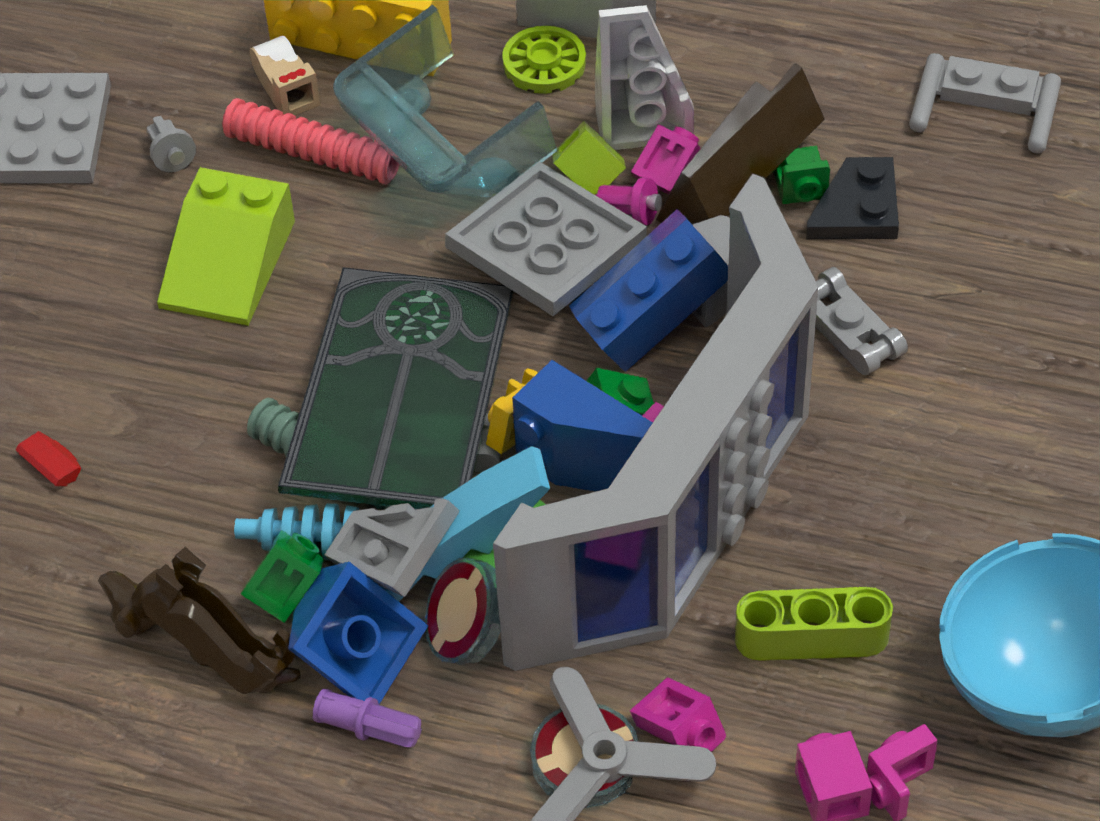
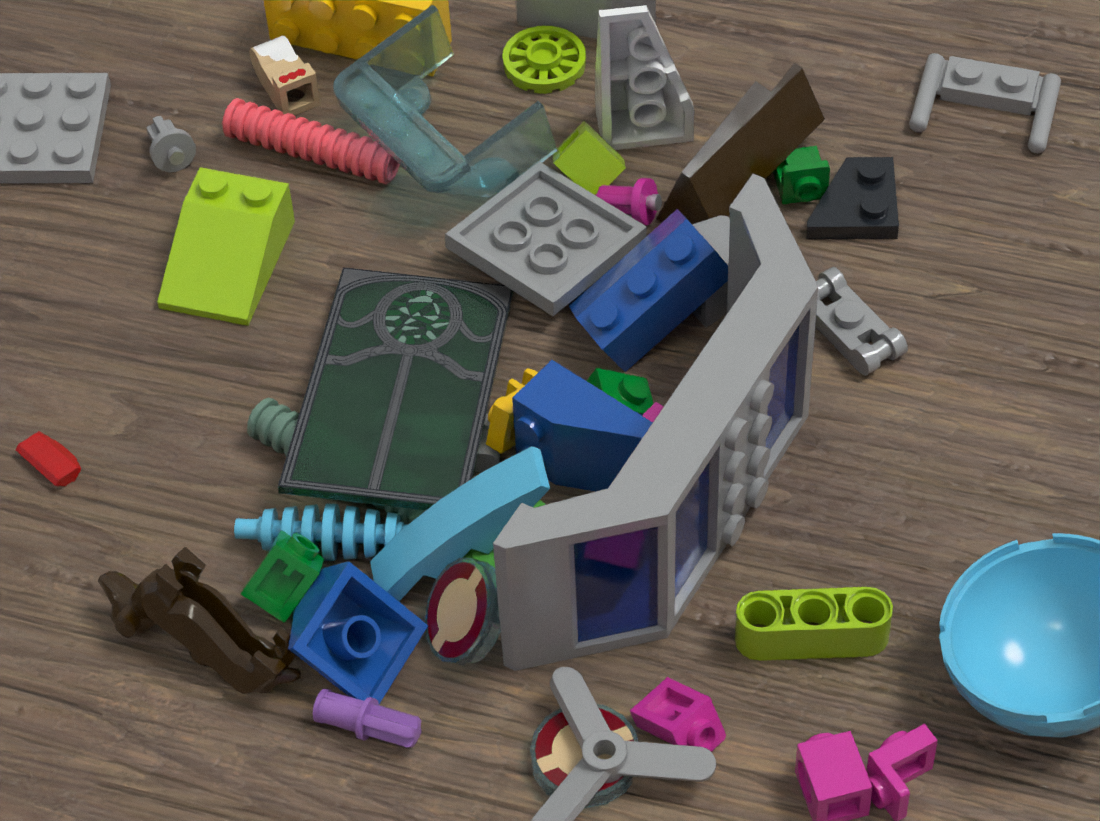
light grey wing [325,498,460,597] -> none
dark pink bracket [631,124,701,195] -> none

